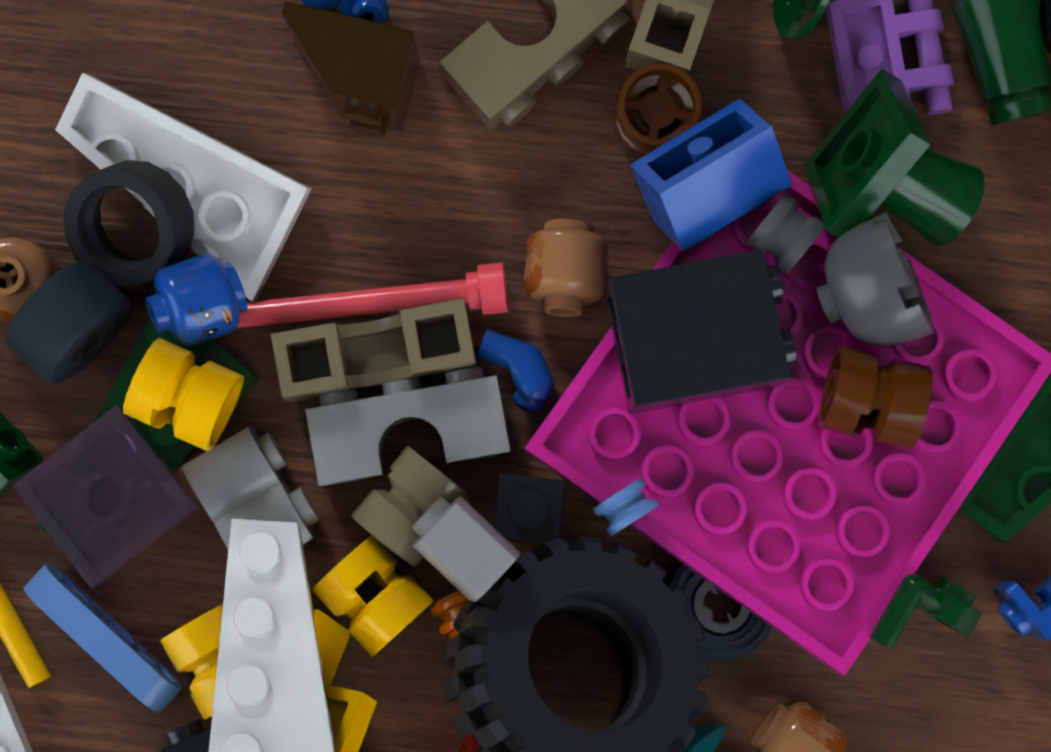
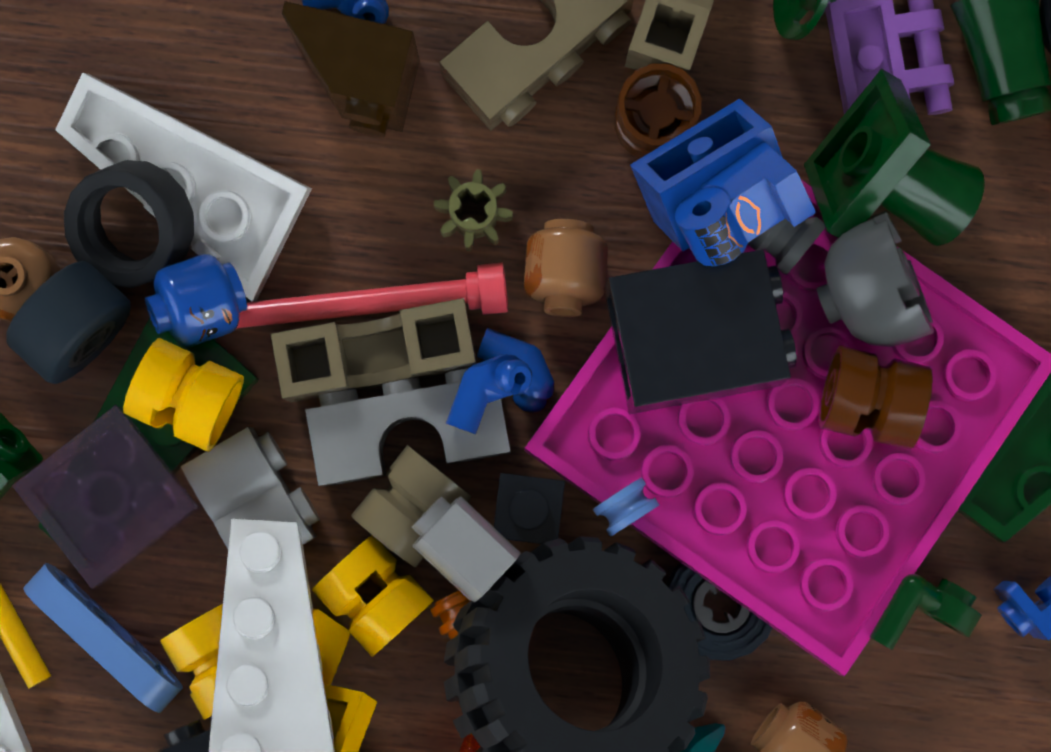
none -> olive gear [434,169,513,252]
none -> blue arm [446,354,532,434]
none -> blue leg [675,141,816,266]

